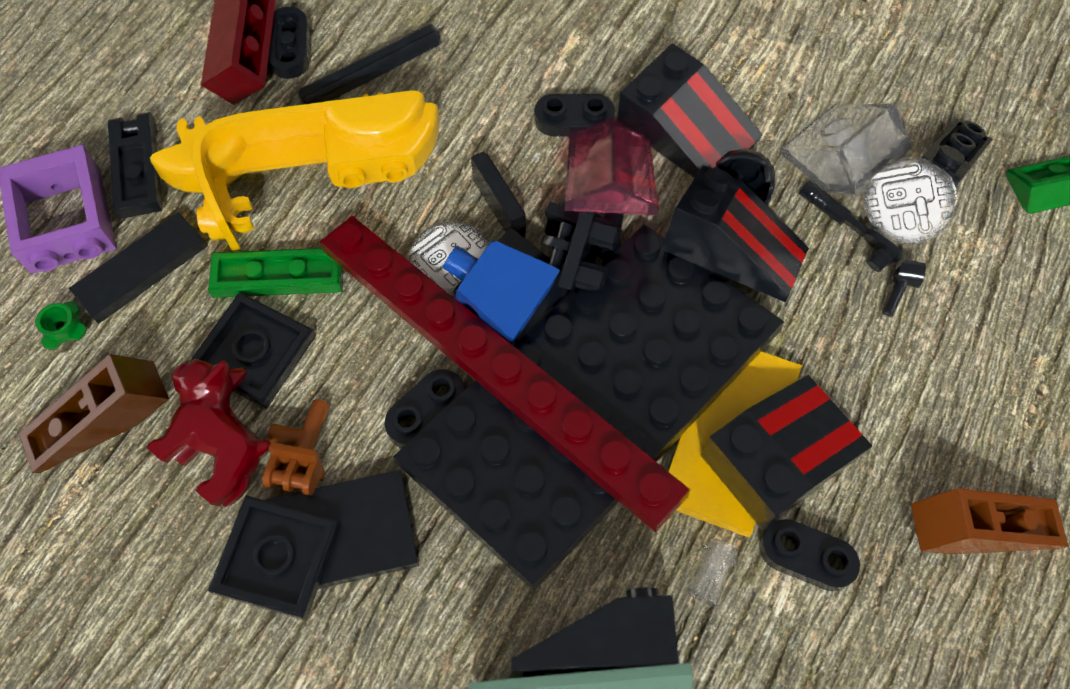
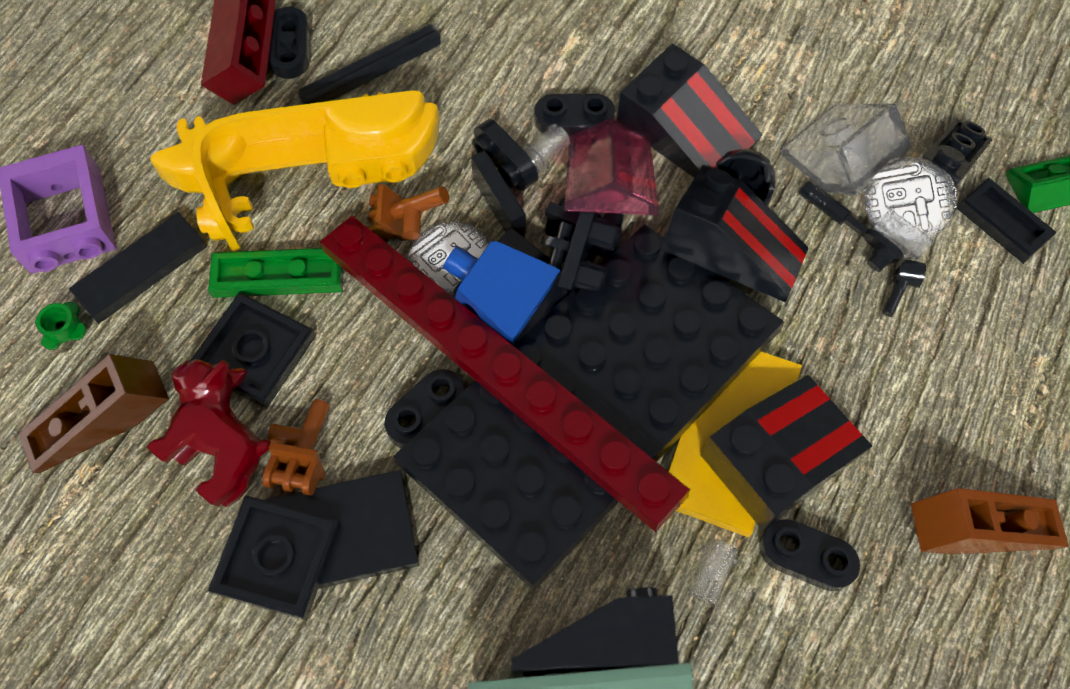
black plate [108,112,163,219] -> none
none -> dark orange arm [368,184,449,241]
none -> black plate [472,119,538,191]
none -> clear pin [522,124,570,173]
none -> clear pin [873,208,934,261]
none -> black tile [957,178,1057,264]

